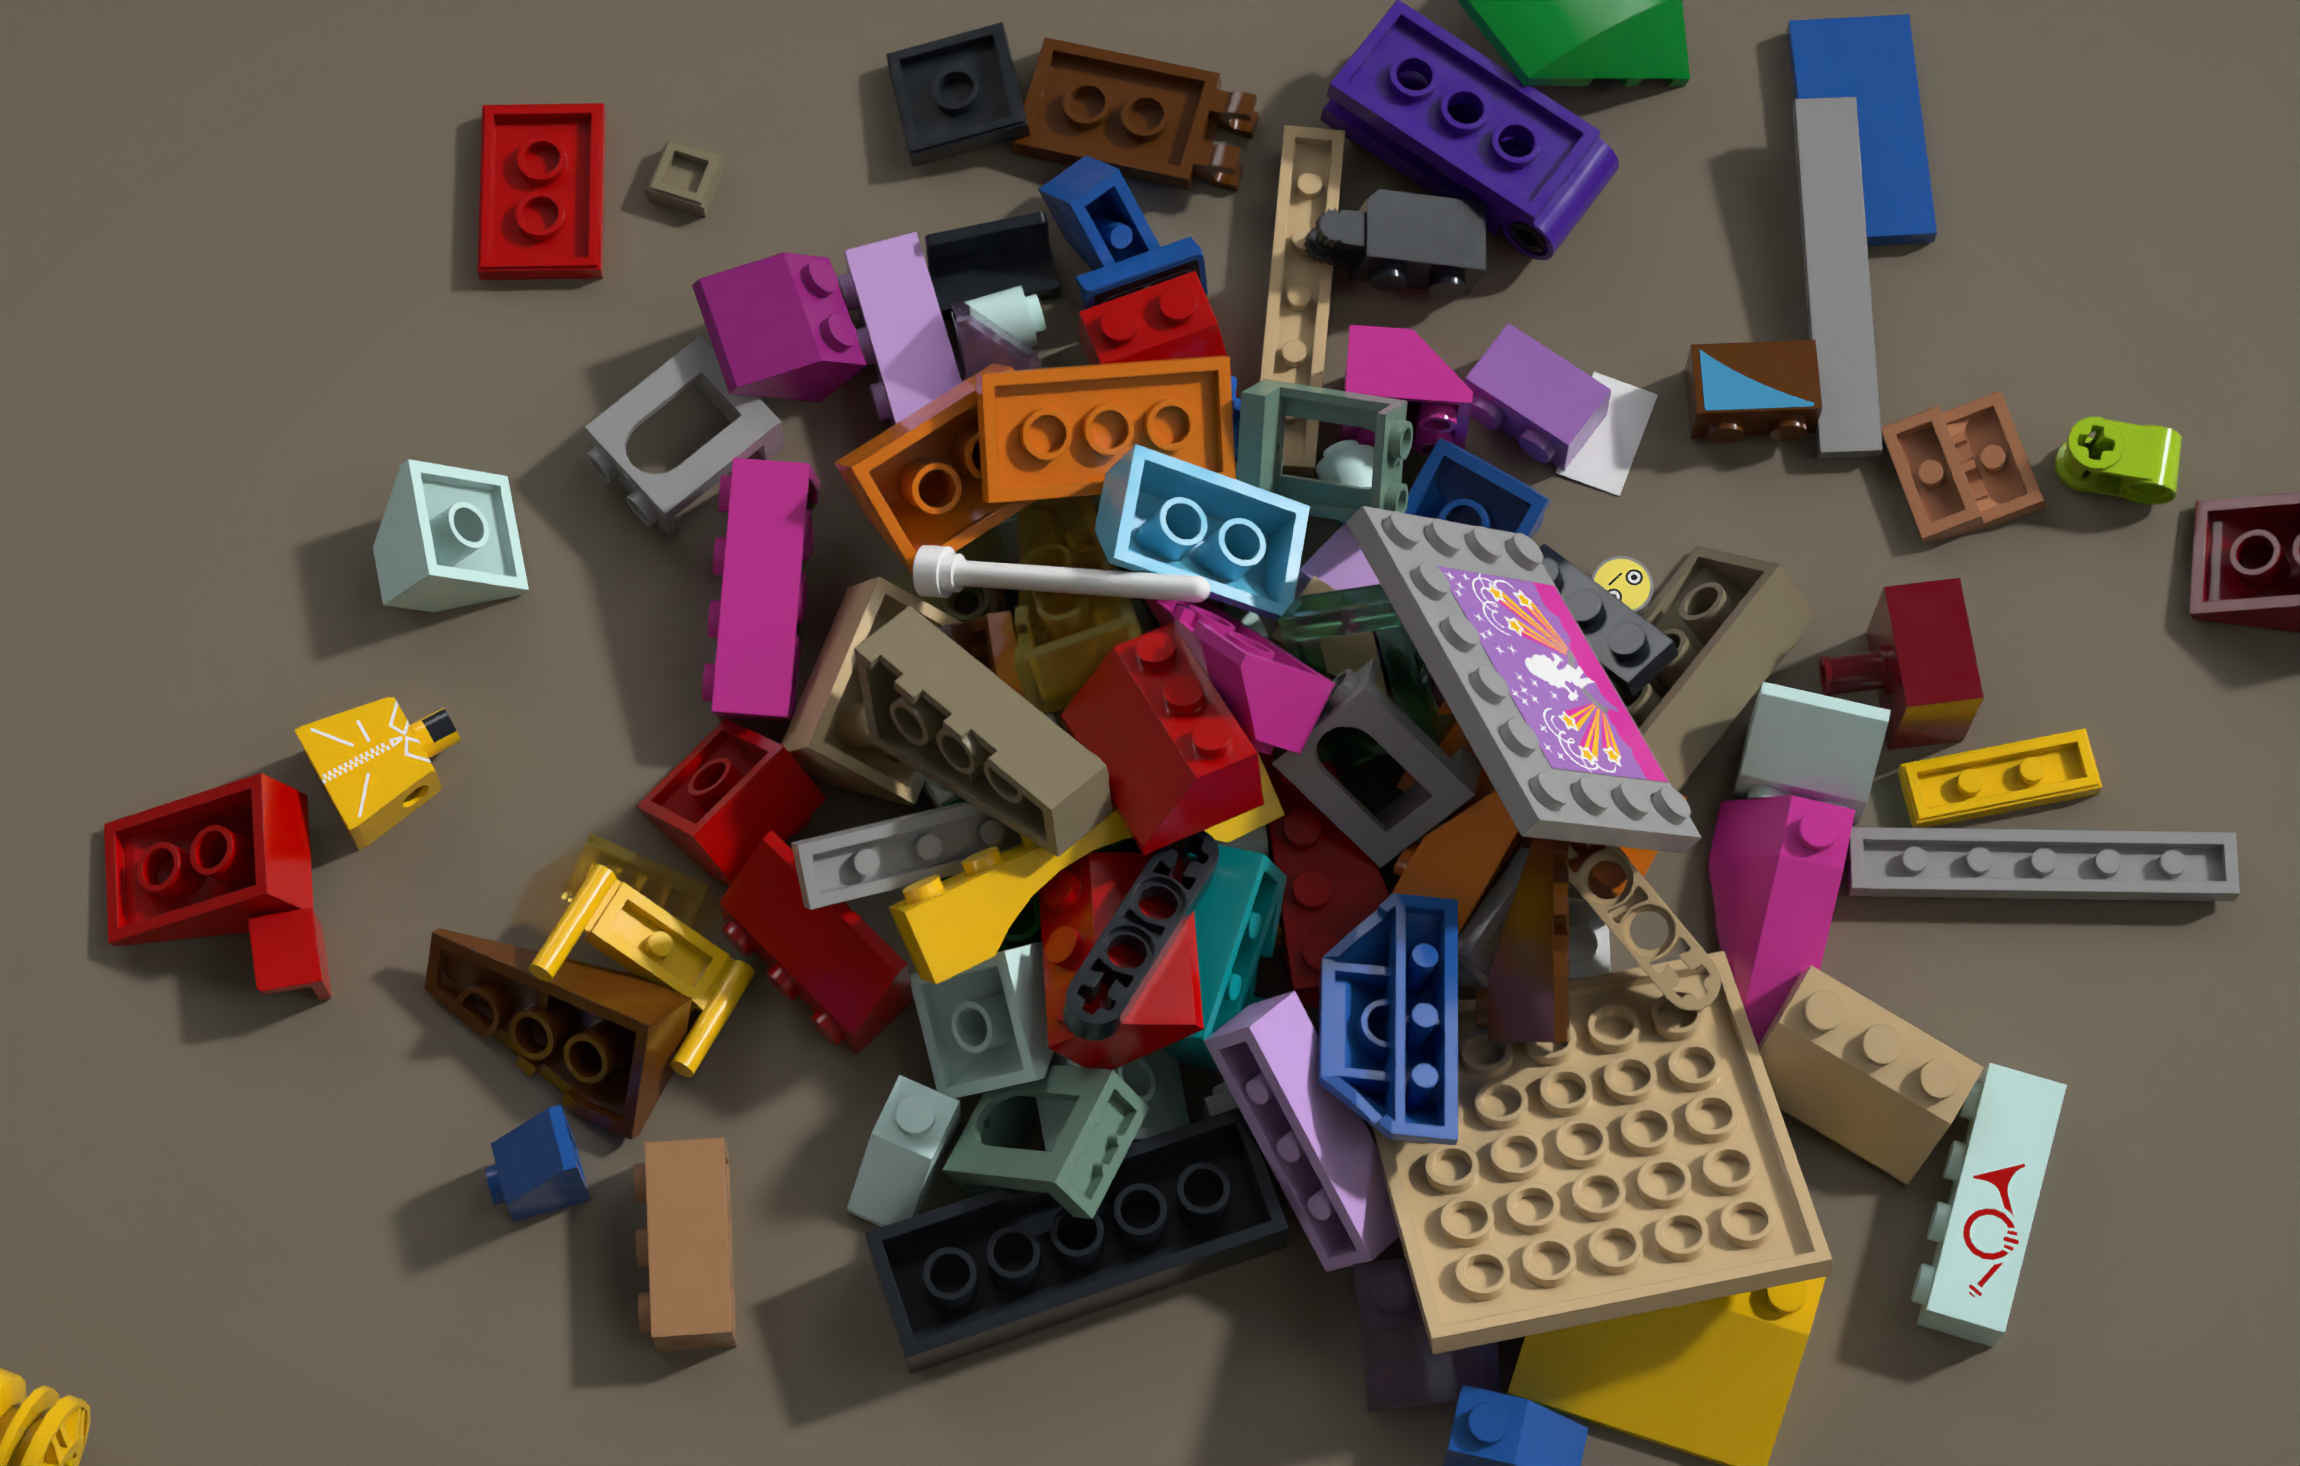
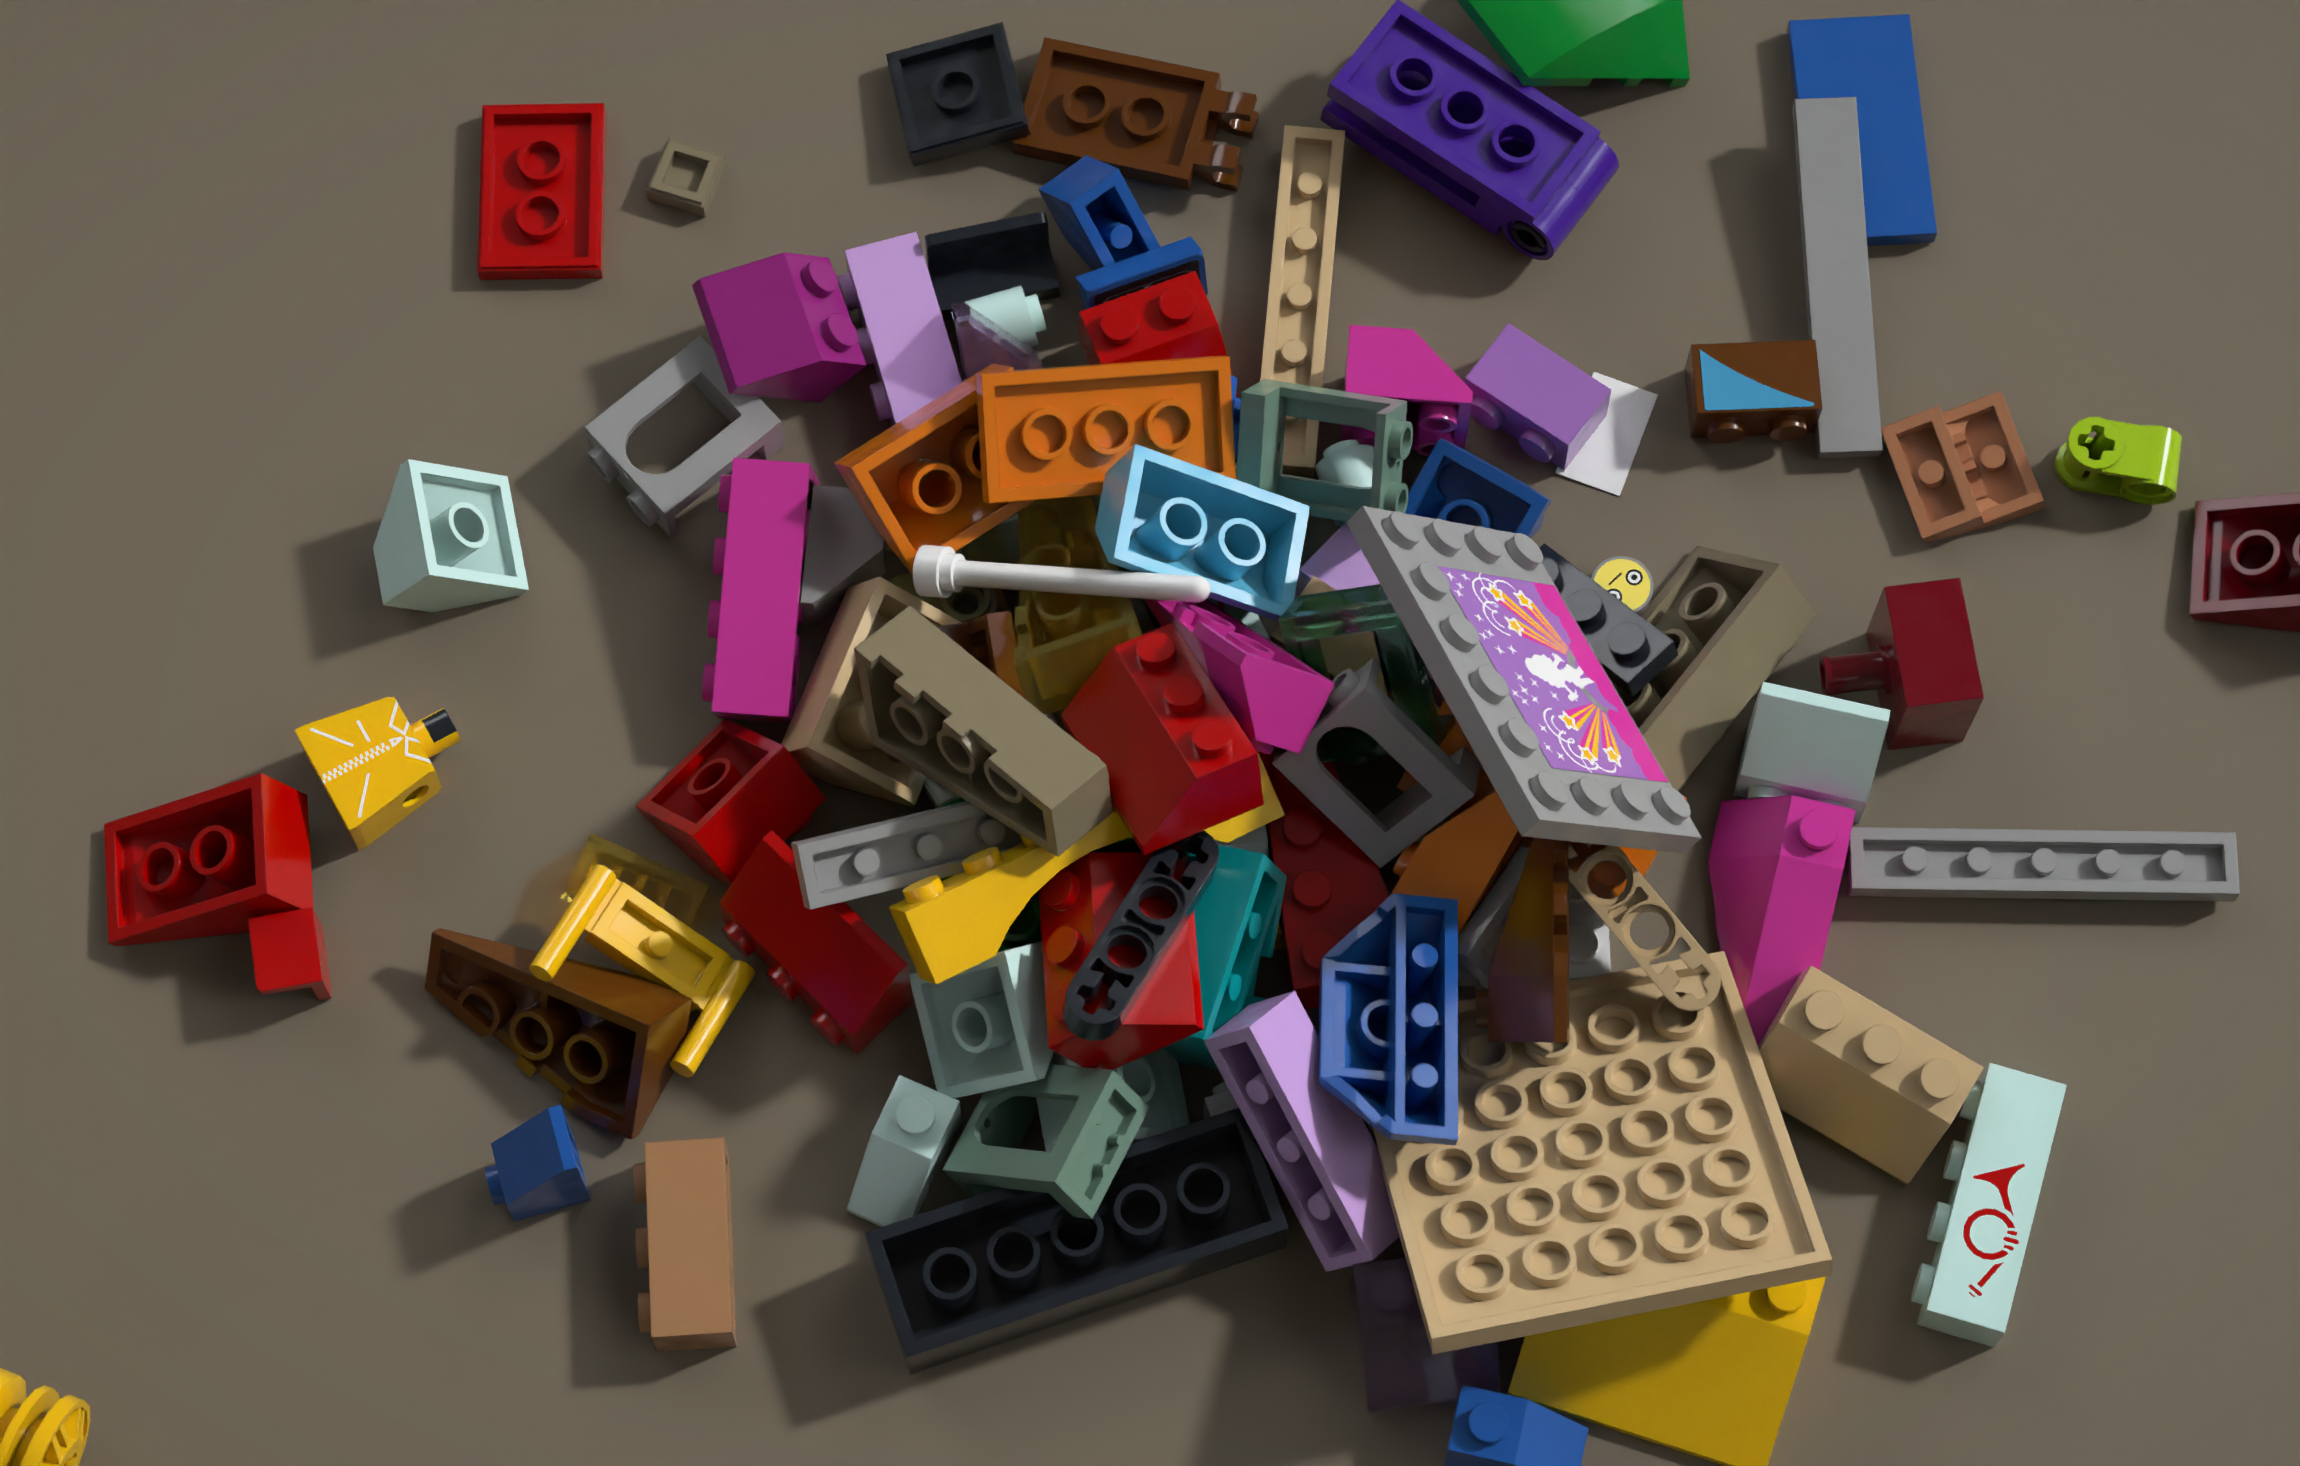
black hinge [1303,189,1486,298] -> none
yellow tile [1897,728,2102,828] -> none
none -> light grey slope [800,485,893,626]

